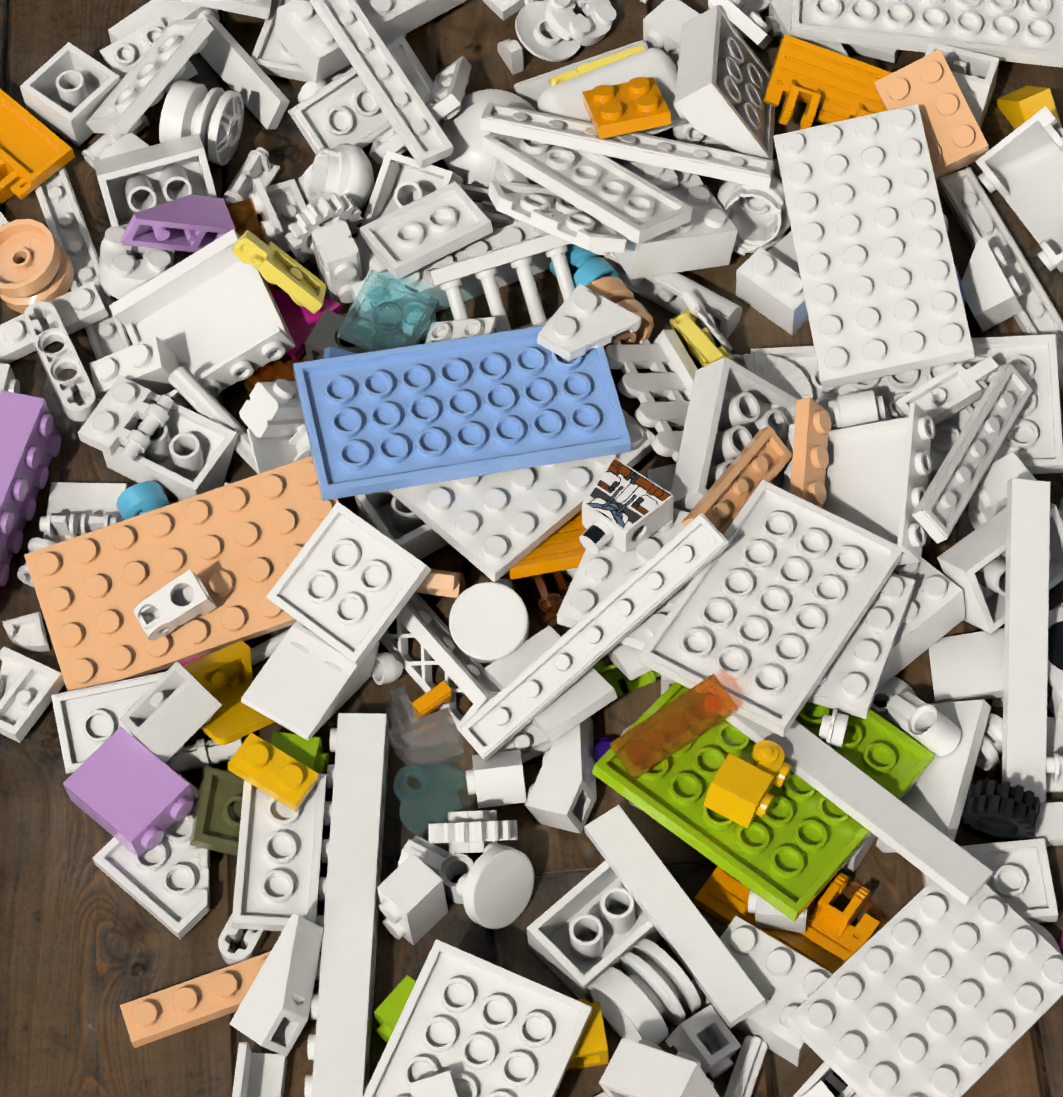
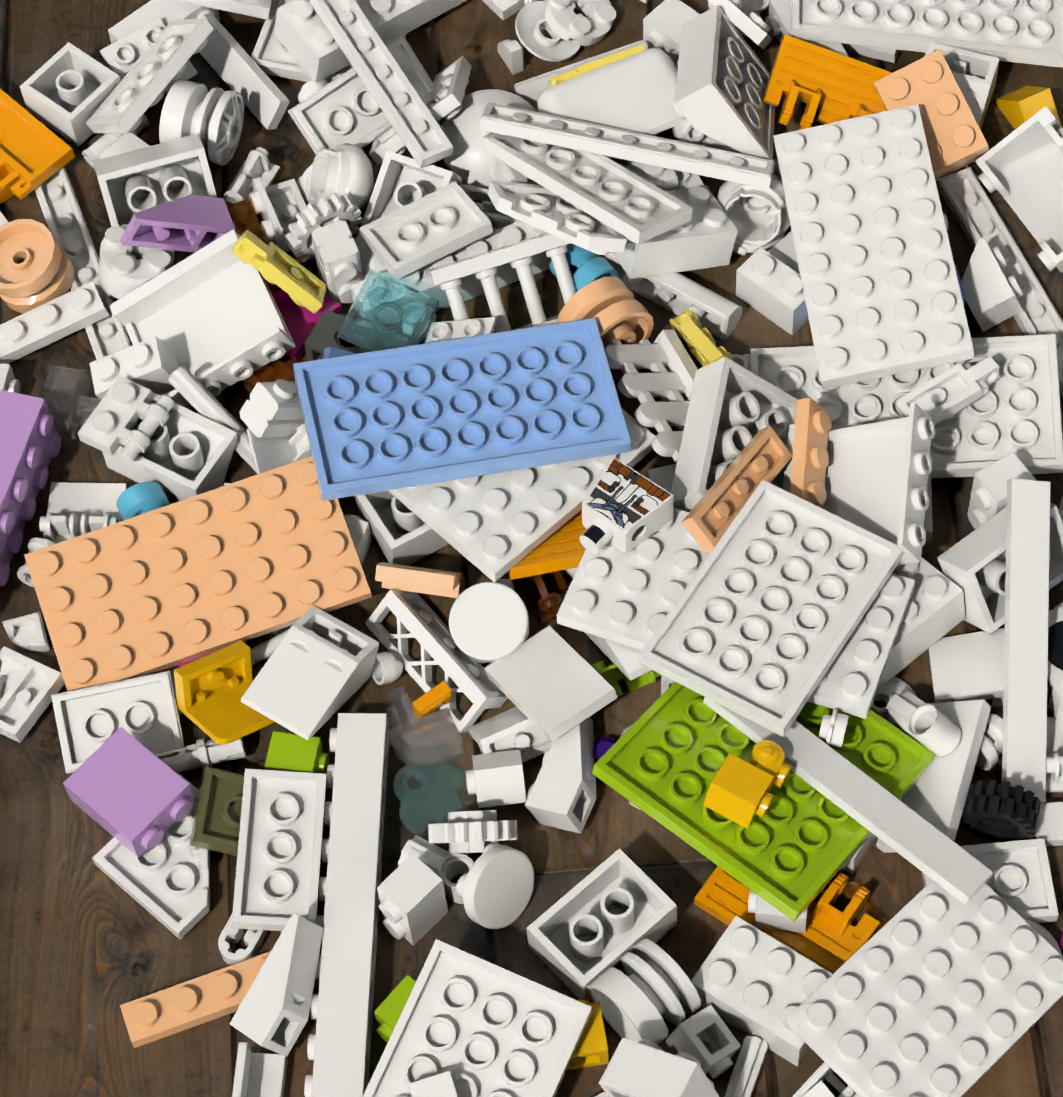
white beam [23,301,98,422] -> none
white brick [119,661,222,763] -> none
white leg [133,569,217,641] -> none
yellow plate [228,732,319,812] -> none
white plate [266,501,432,667] -> none
white tile [458,513,730,761] -> none
white wing [537,283,641,361] -> none
light orange plate [582,77,671,139] -> none
white tile [584,805,766,1028] -> none
clear orange plate [609,674,738,781] -> none
white hand [681,290,733,352] -> none
white hand [742,353,813,400] -> none
white brick [828,390,886,430] -> none
white tile [912,362,1033,543] -> none

